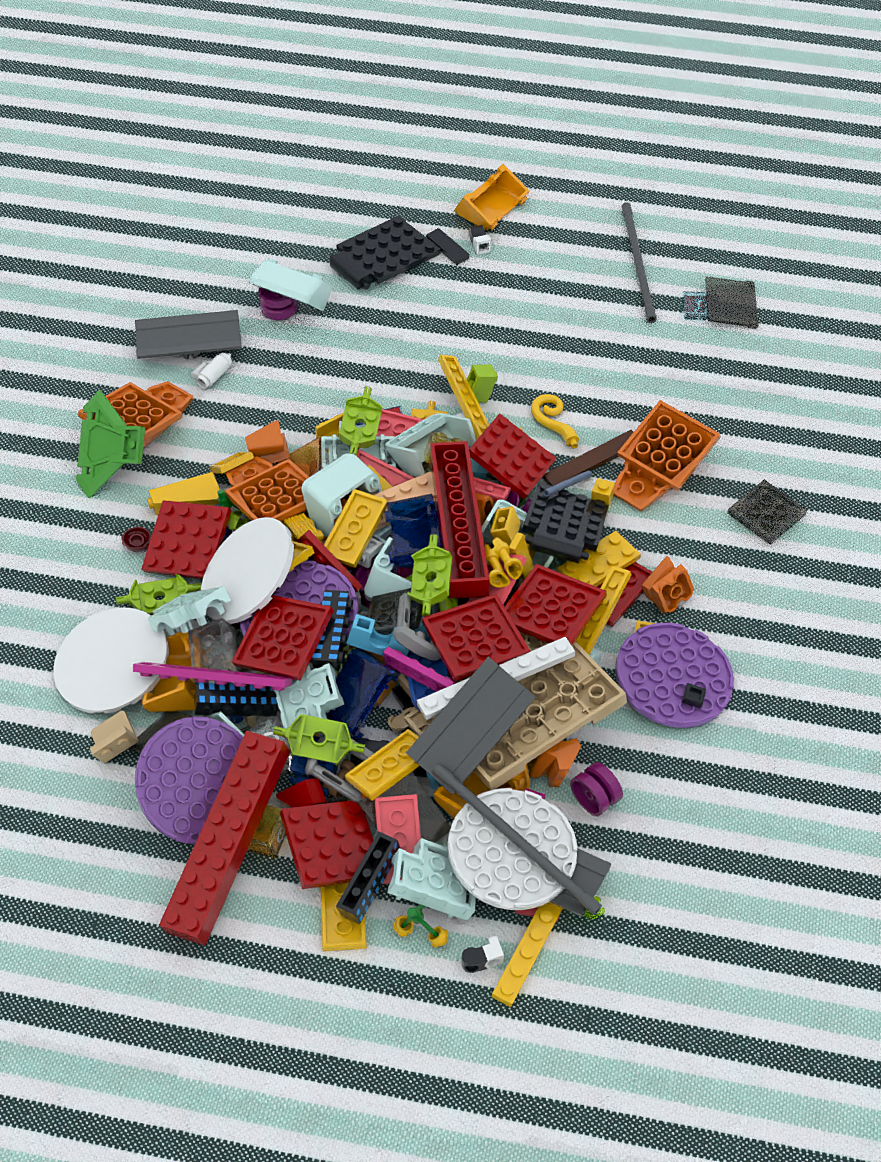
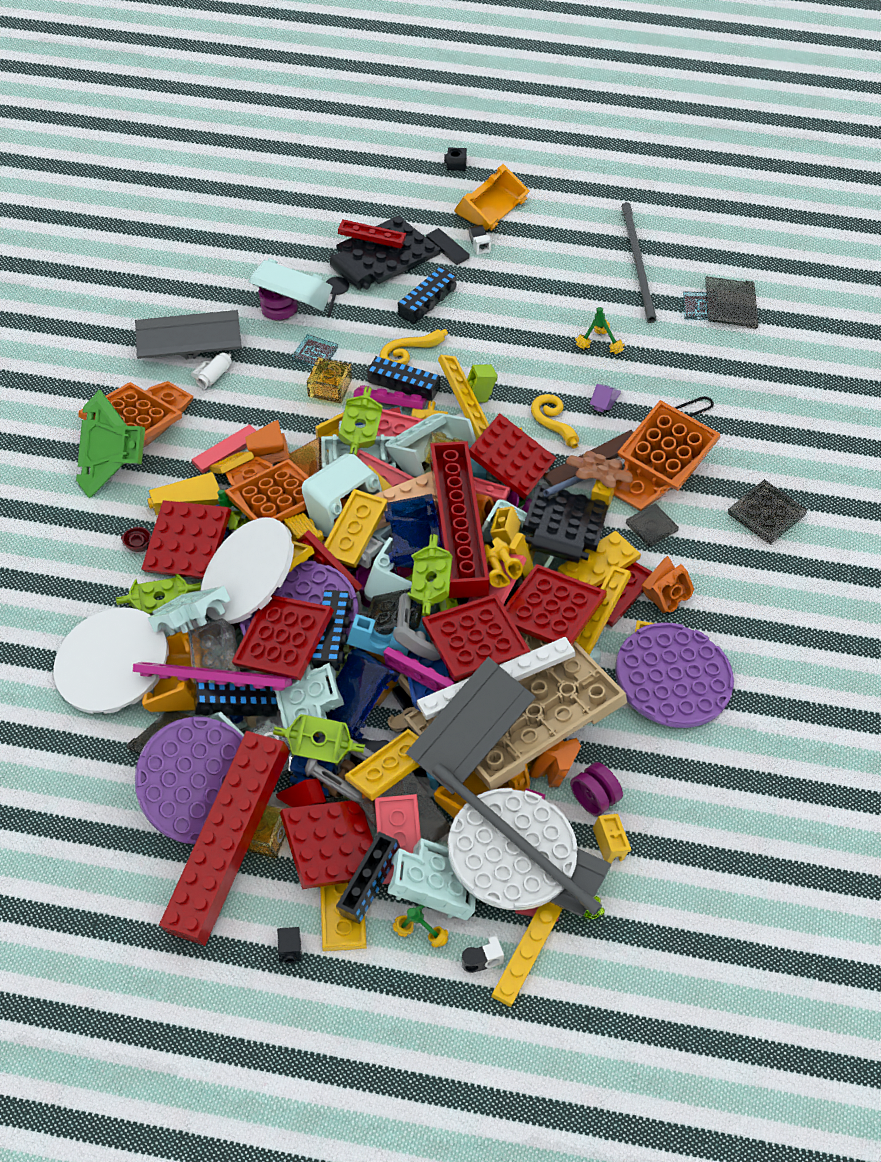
tan bracket [90,711,139,763] -> none
black tile [682,683,706,709] -> none
none -> coral tile [192,424,256,473]
none -> black brick [277,927,302,964]
none -> clear light blue tile [292,334,338,371]
none -> clear yellow brick [307,357,352,403]
none -> black piece [326,277,349,316]
none -> red plate [338,219,406,248]
none -> dark pink plate [353,385,426,410]
none -> black brick [367,356,440,402]
none -> yellow plant [380,329,448,365]
none -> black brick [398,266,457,324]
none -> black brick [444,147,467,171]
none -> nougat plate [566,451,633,488]
none -> plant [575,307,625,354]
none -> medium lavender slope [590,384,621,412]
none -> yellow hinge [592,814,631,863]
none -> clear smoke tile [626,503,679,547]
none -> black piece [674,396,714,417]

